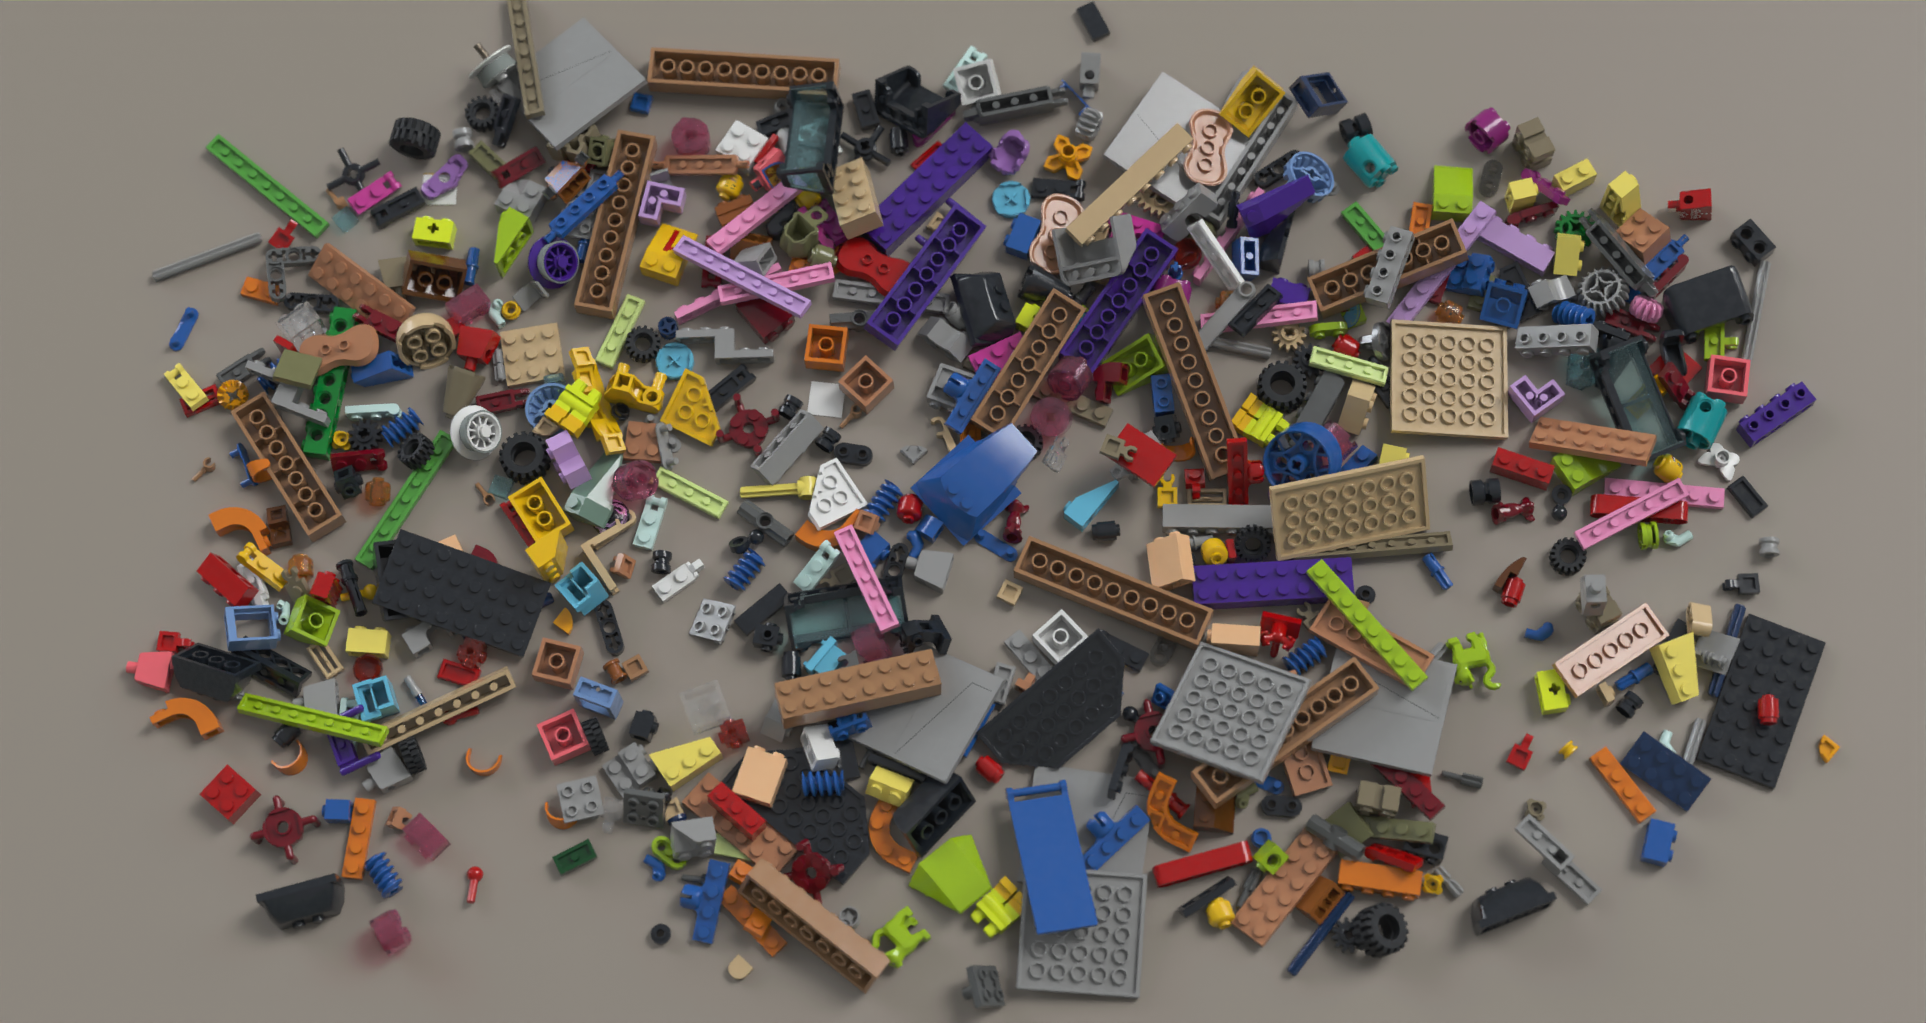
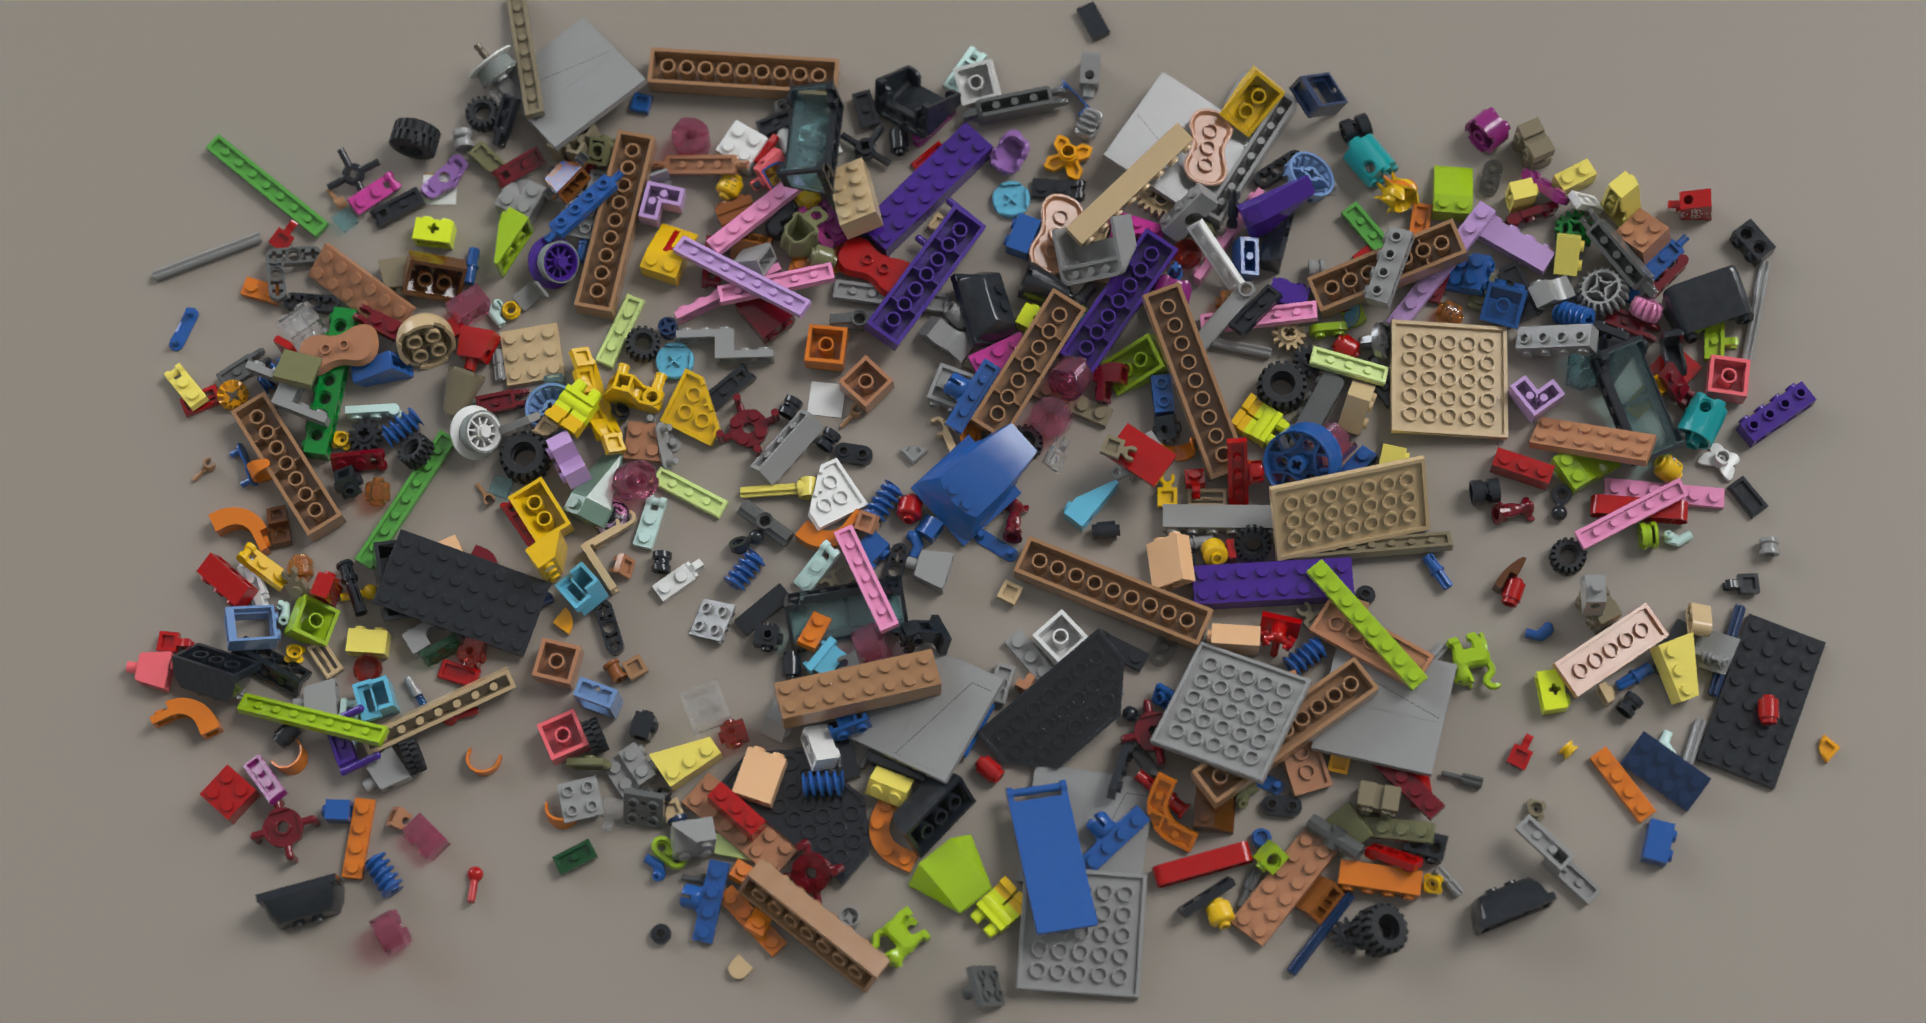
none -> tile [243,754,288,805]
none -> yellow plate [284,644,305,664]
none -> clear green plate [419,633,463,667]
none -> light grey plate [499,412,541,434]
none -> olive plate [566,755,612,770]
none -> orange plate [797,611,832,653]
none -> yellow hair [1374,172,1419,214]
none -> white plate [1567,190,1604,215]

